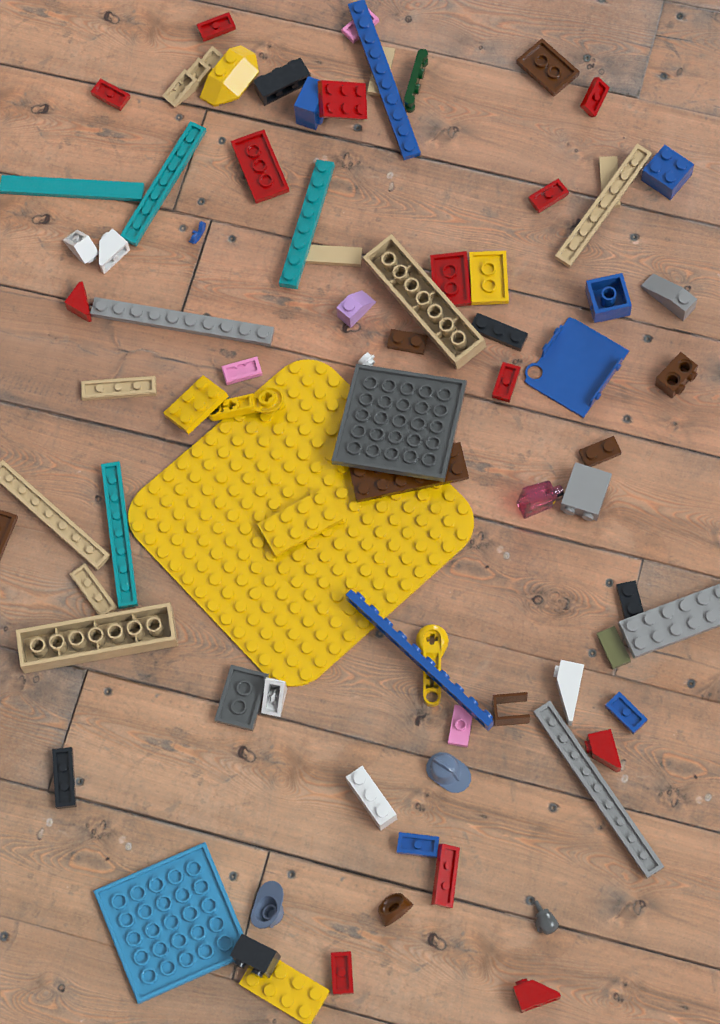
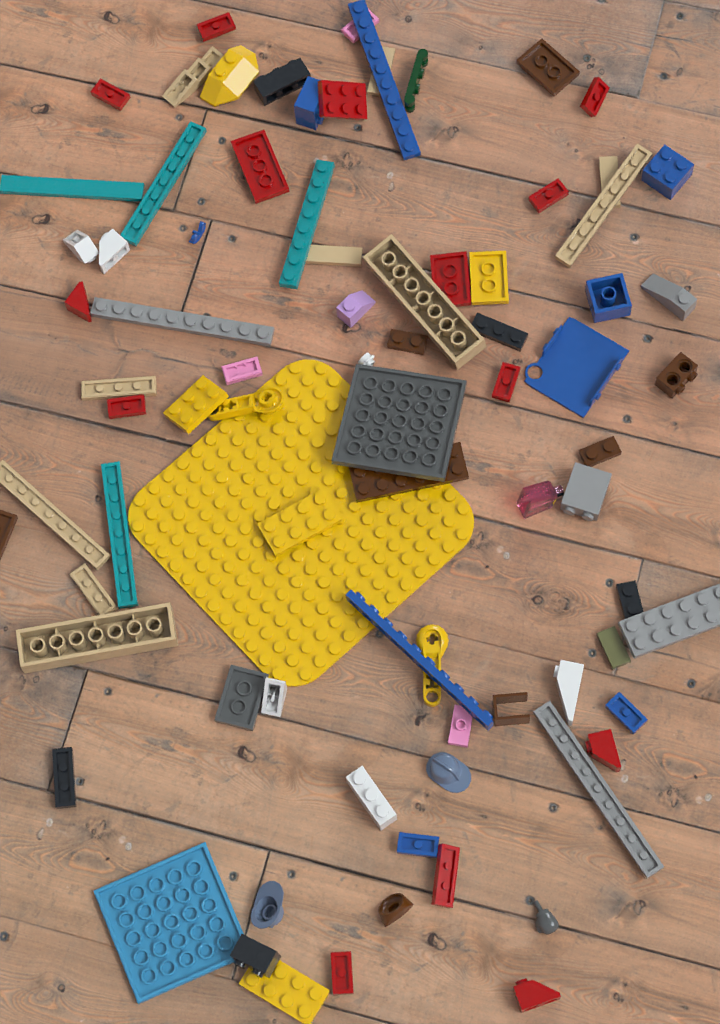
none -> red plate [107,394,147,419]

